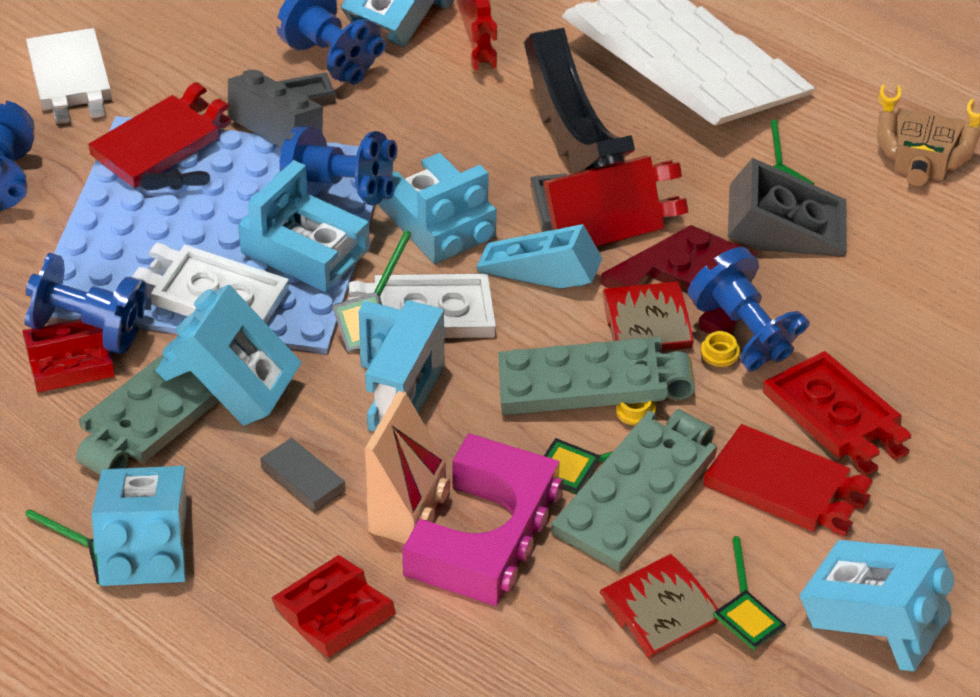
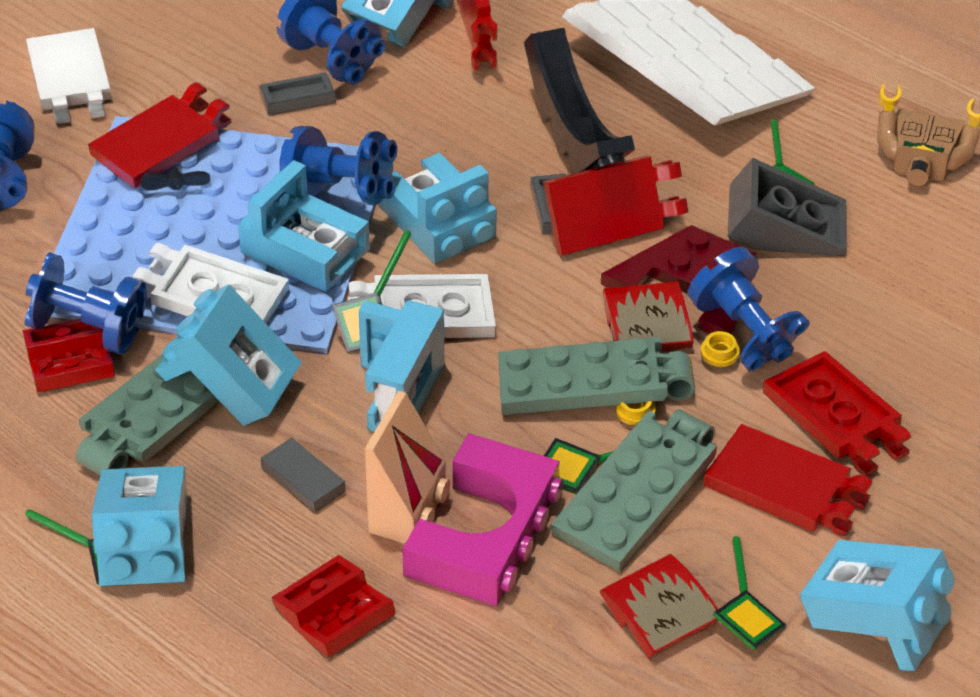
dark grey brick [228,70,323,148] -> none
medium azure slope [476,224,602,289] -> none

